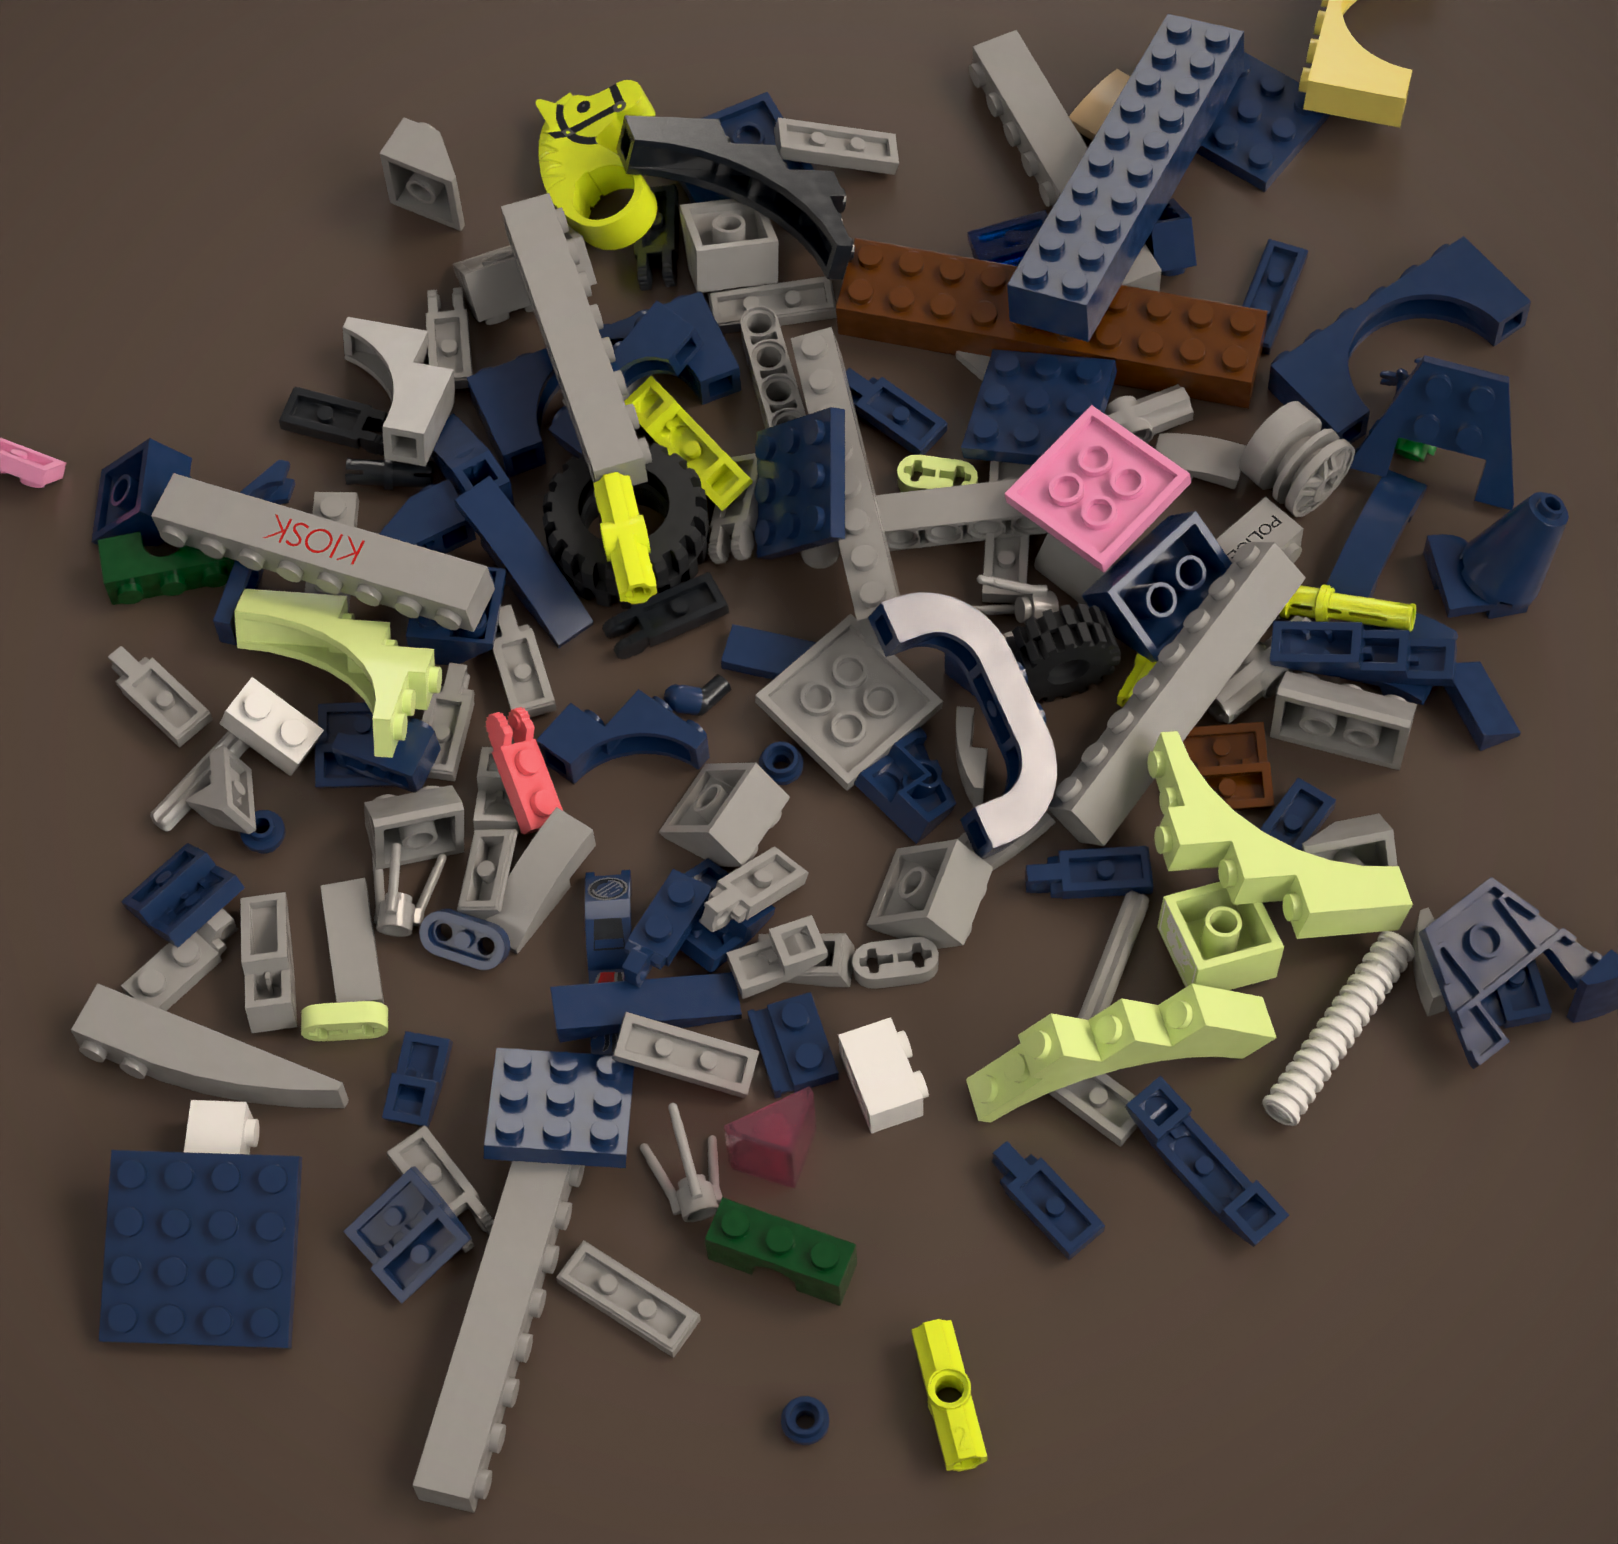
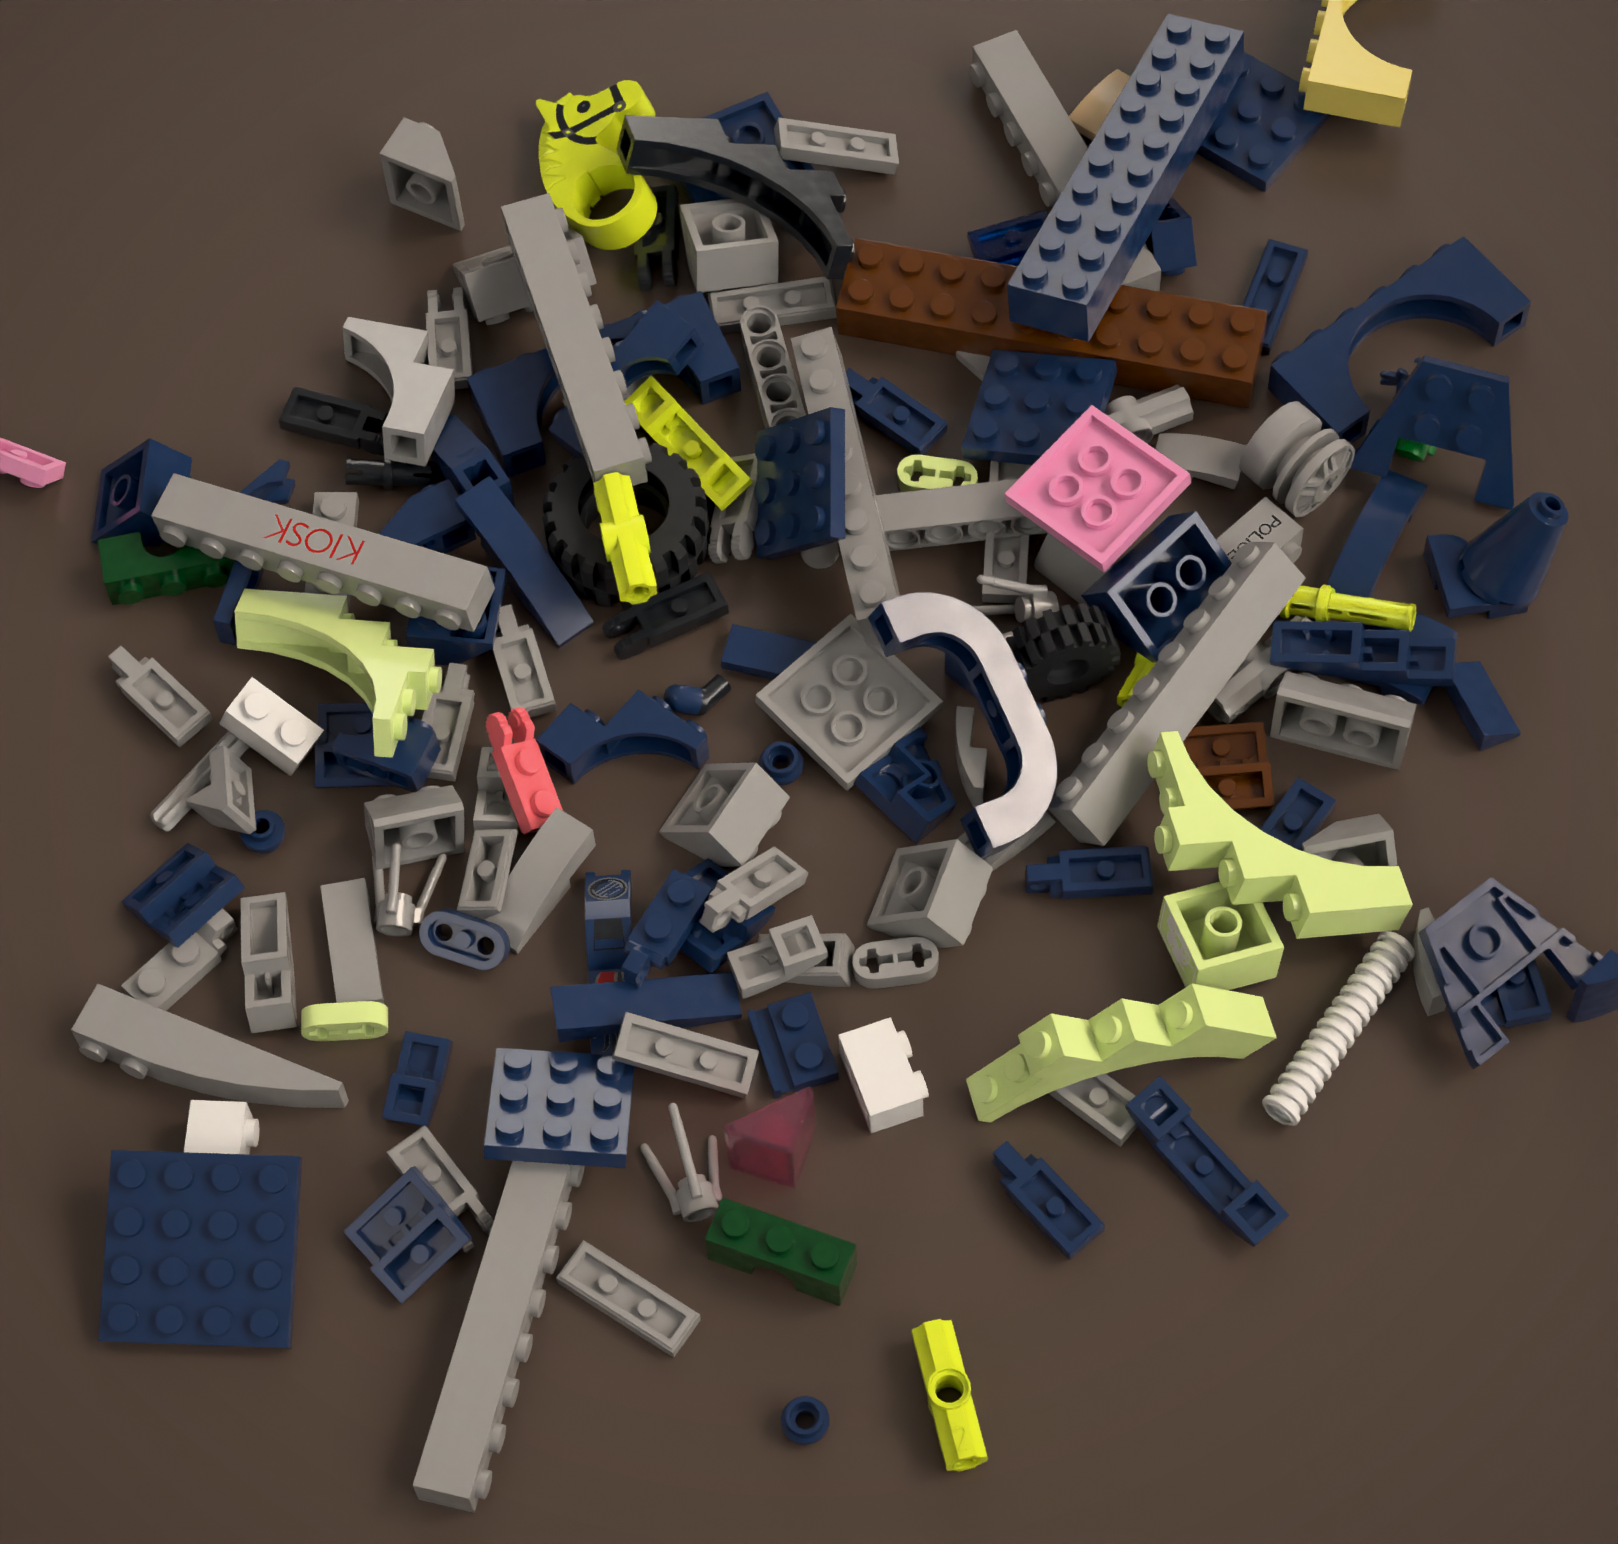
light grey axle [1078,891,1149,1020] -> none

